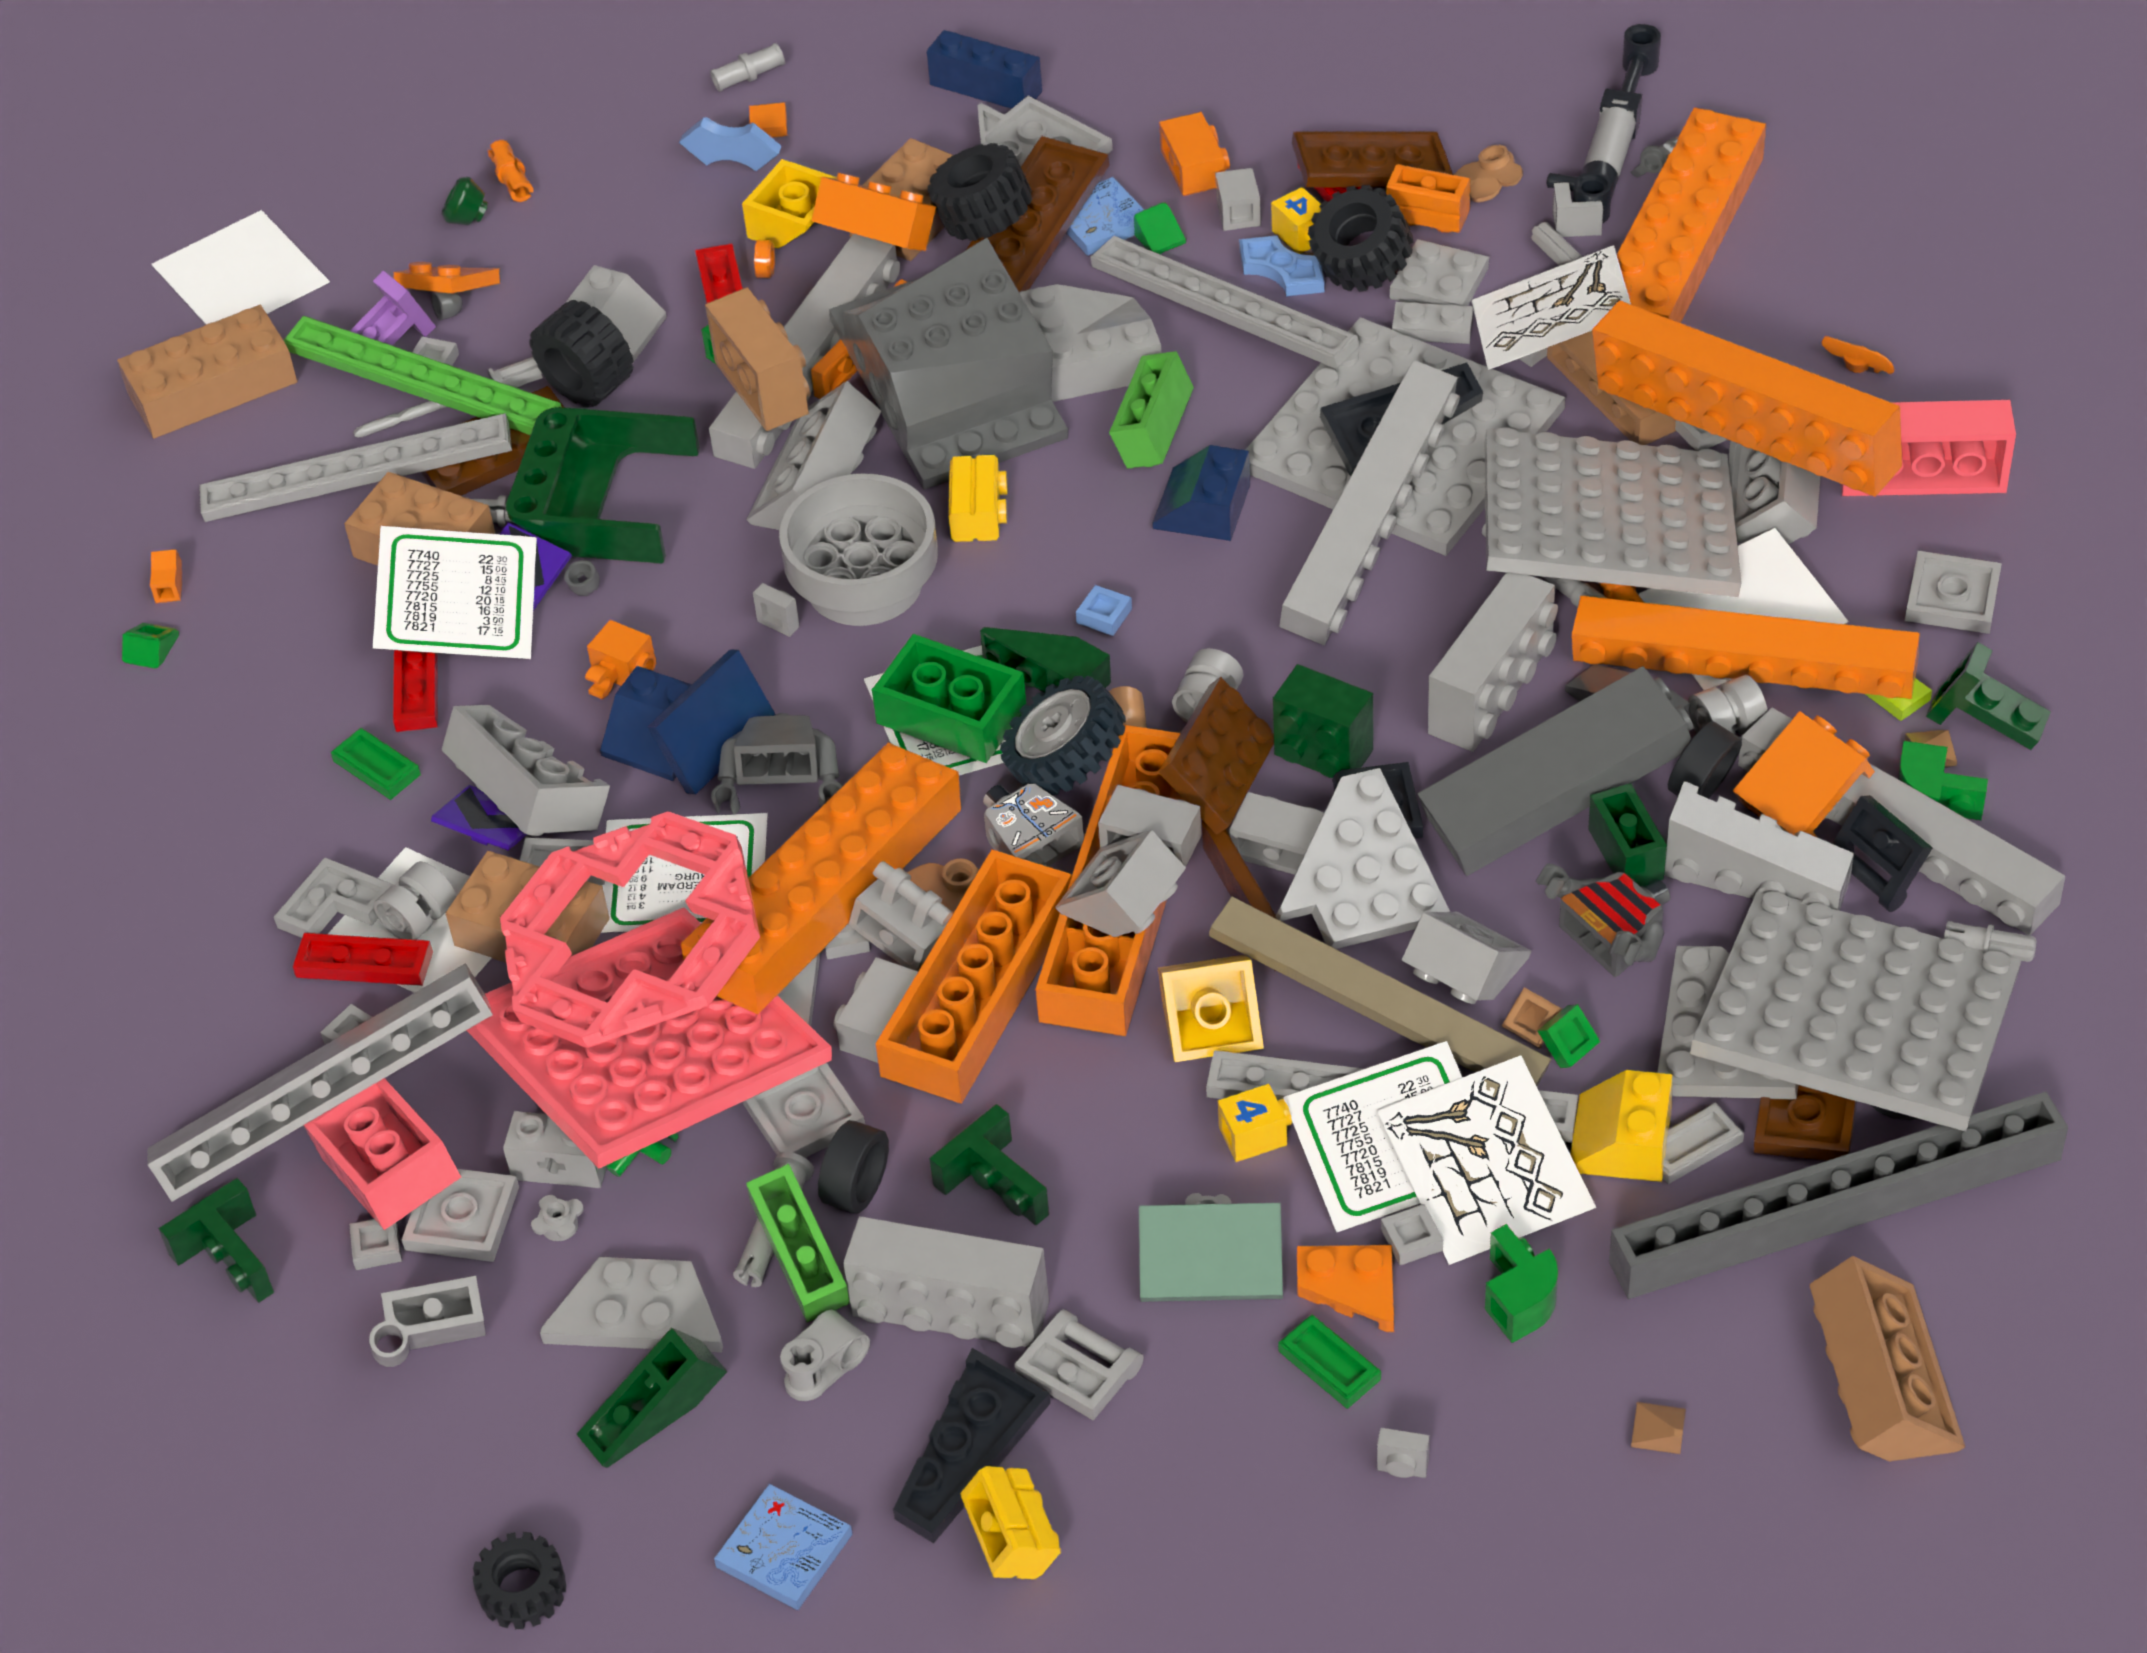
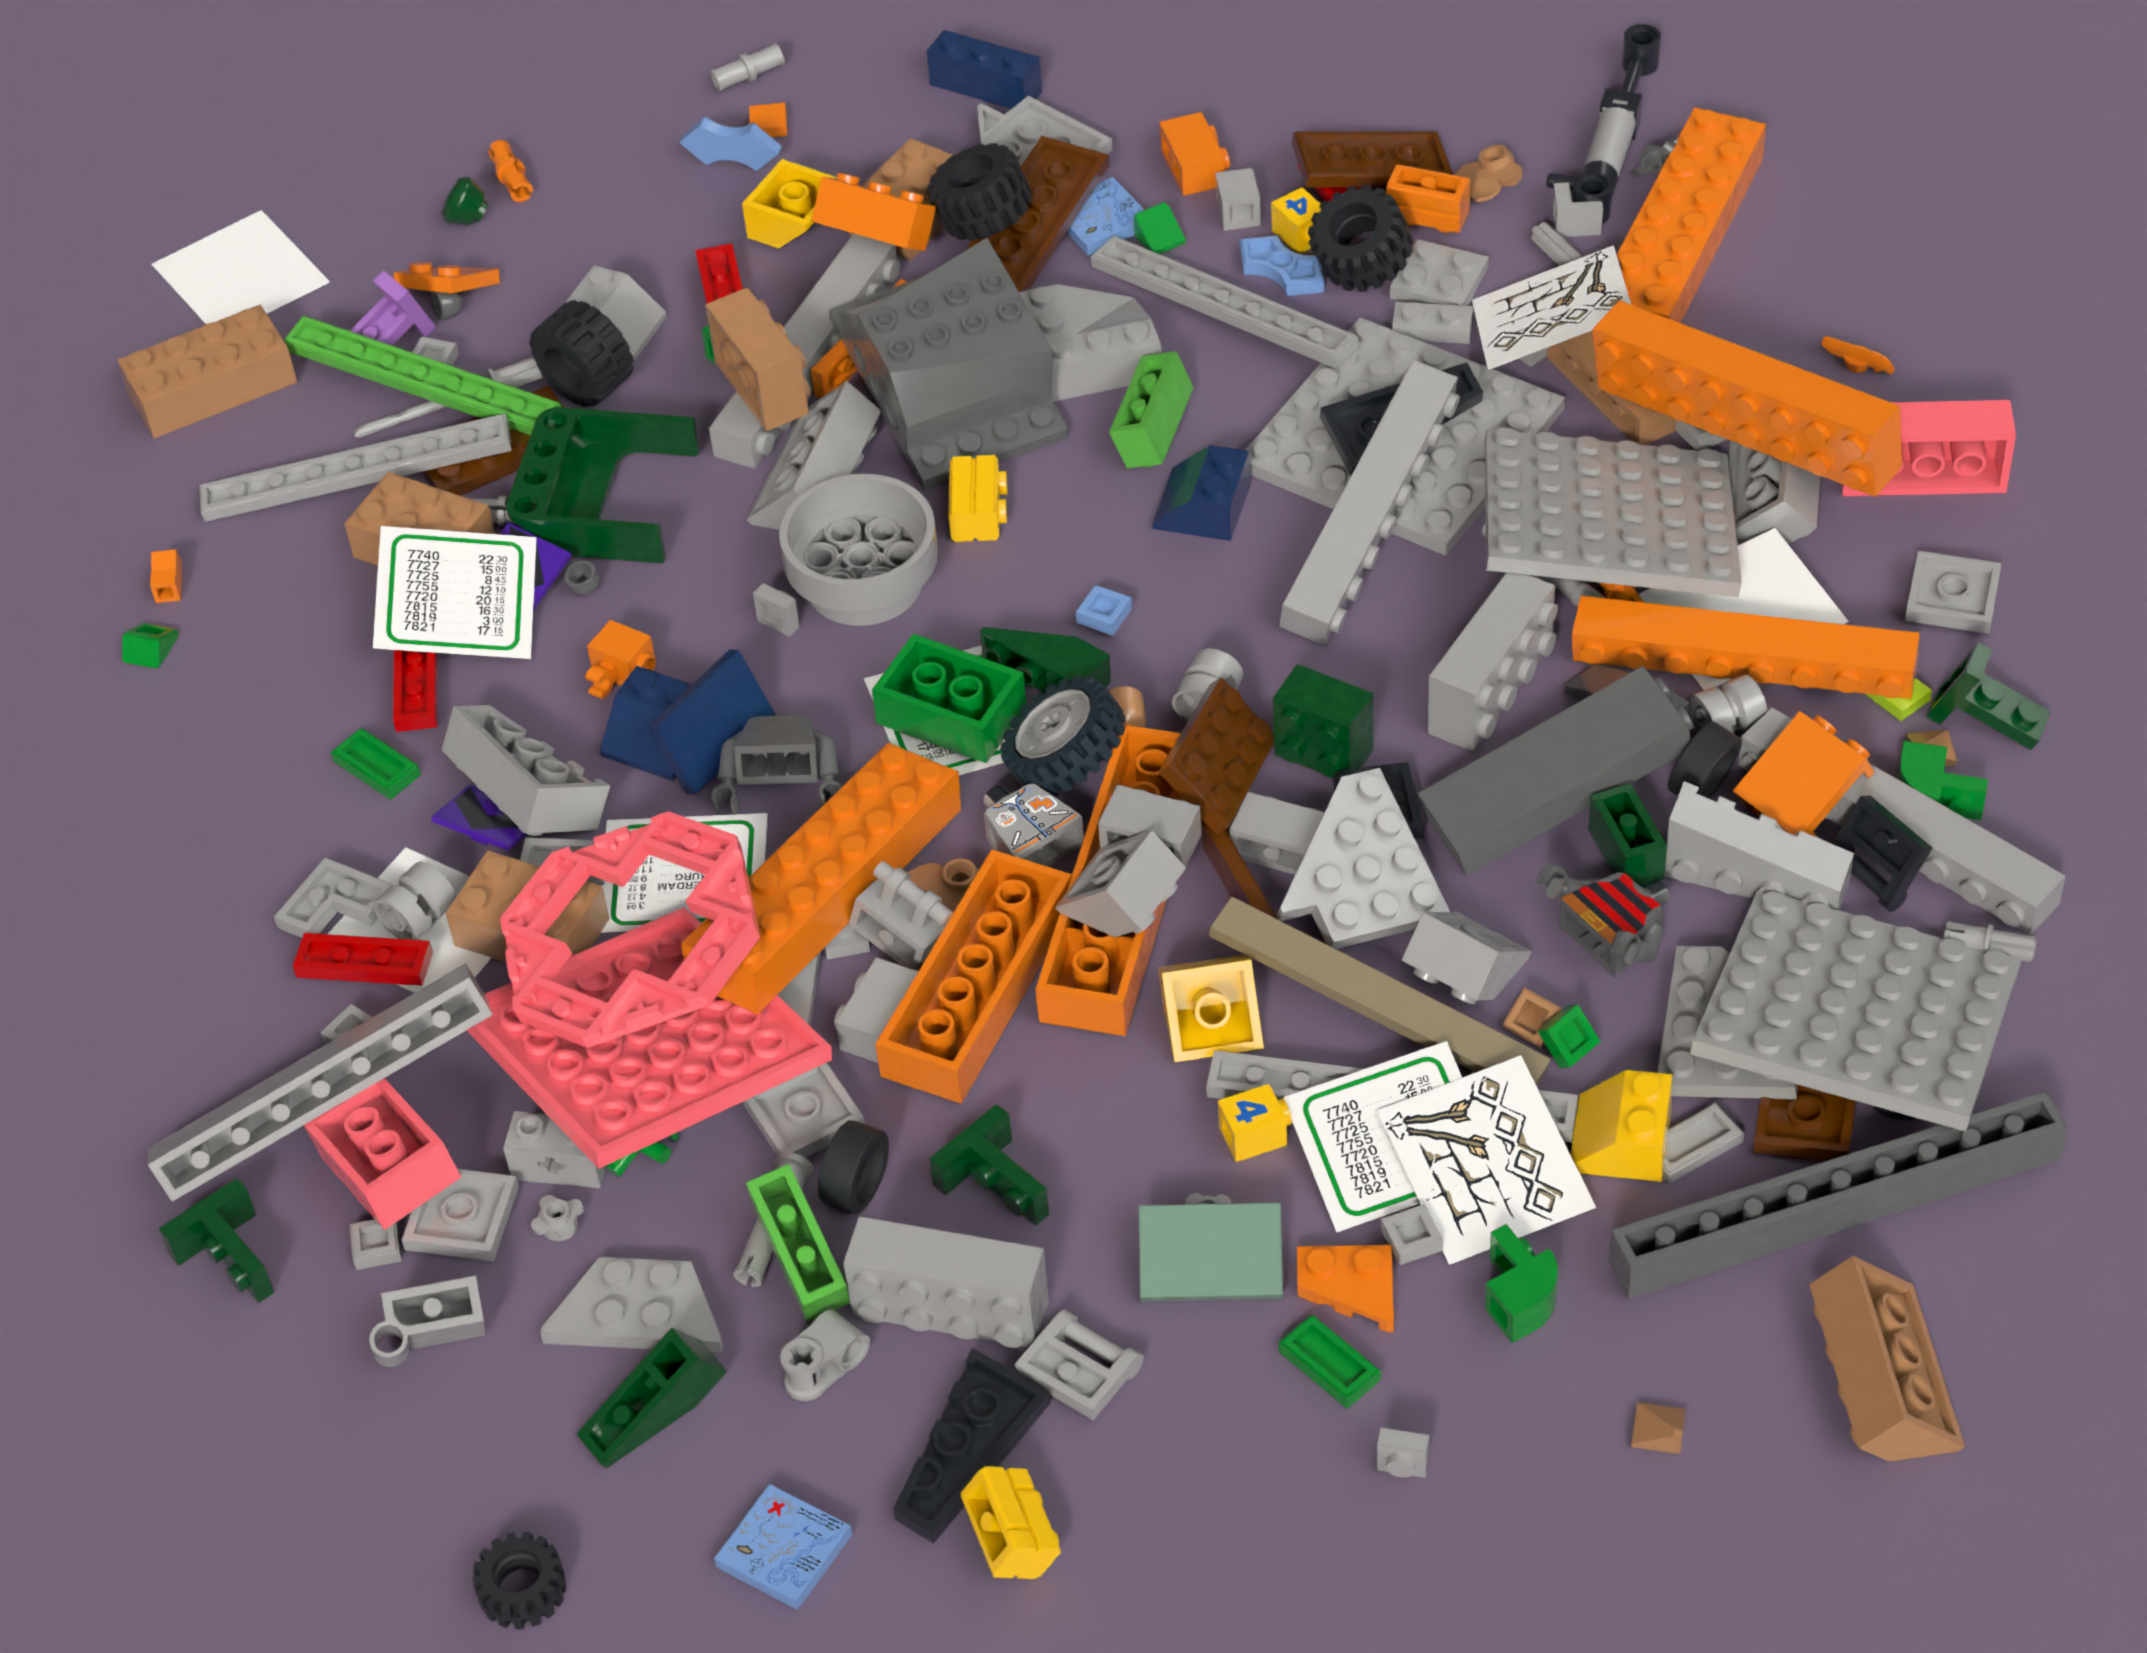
orange tile [754,240,775,278] -> none

